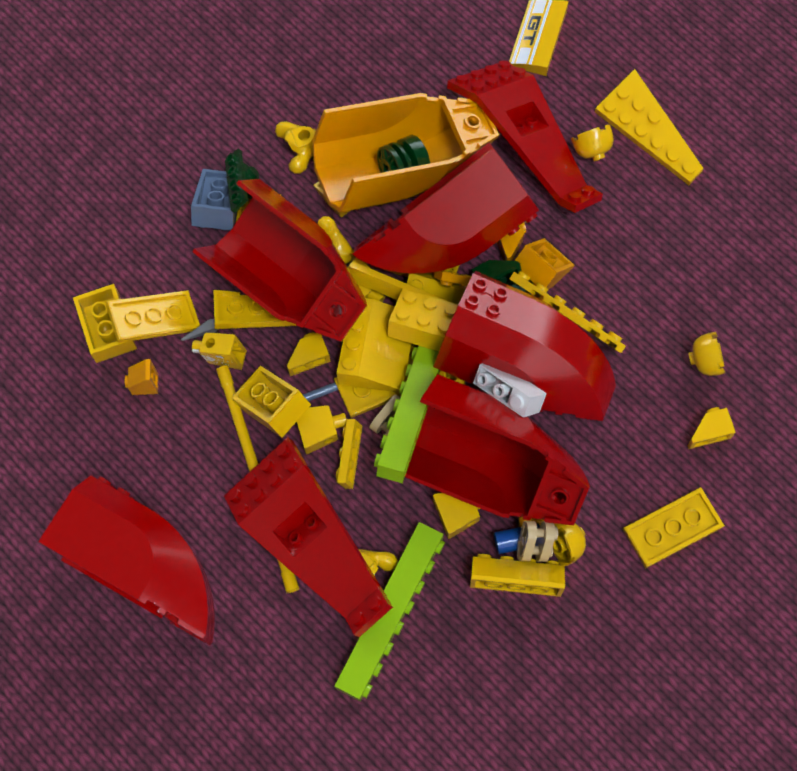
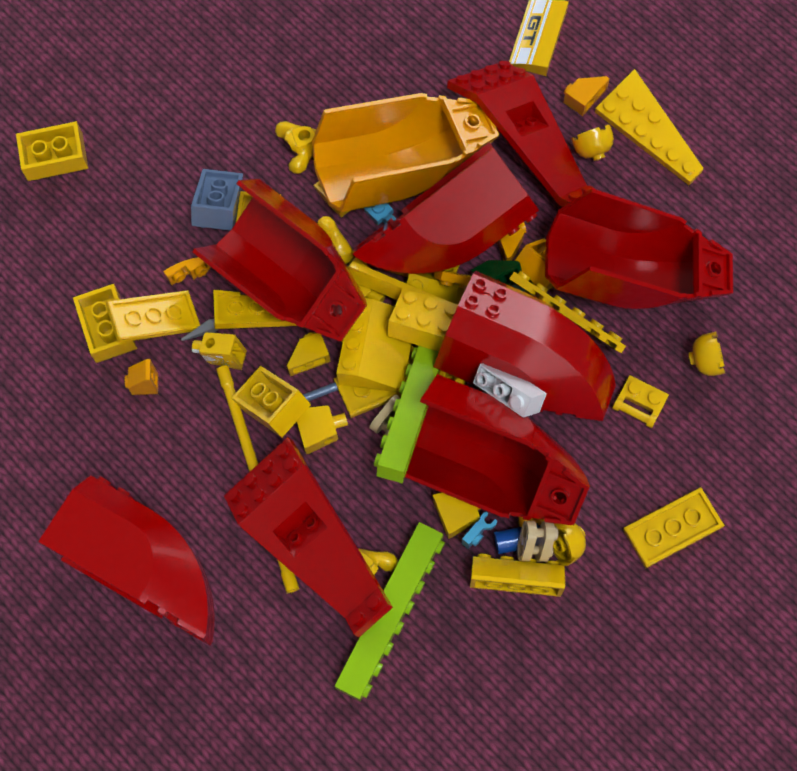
dark green bracket [225,148,259,213] -> none
yellow plate [336,419,363,489] -> none
dark green wheel [377,135,430,173] -> none
yellow slope [688,407,736,449] -> none
none -> yellow brick [16,121,88,181]
none -> light orange slope [163,257,211,286]
none -> medium azure plate [364,203,396,225]
none -> medium azure plate [462,512,497,549]
none -> red windscreen [545,188,733,309]
none -> light orange slope [563,76,610,116]
none -> yellow plate [612,375,669,429]

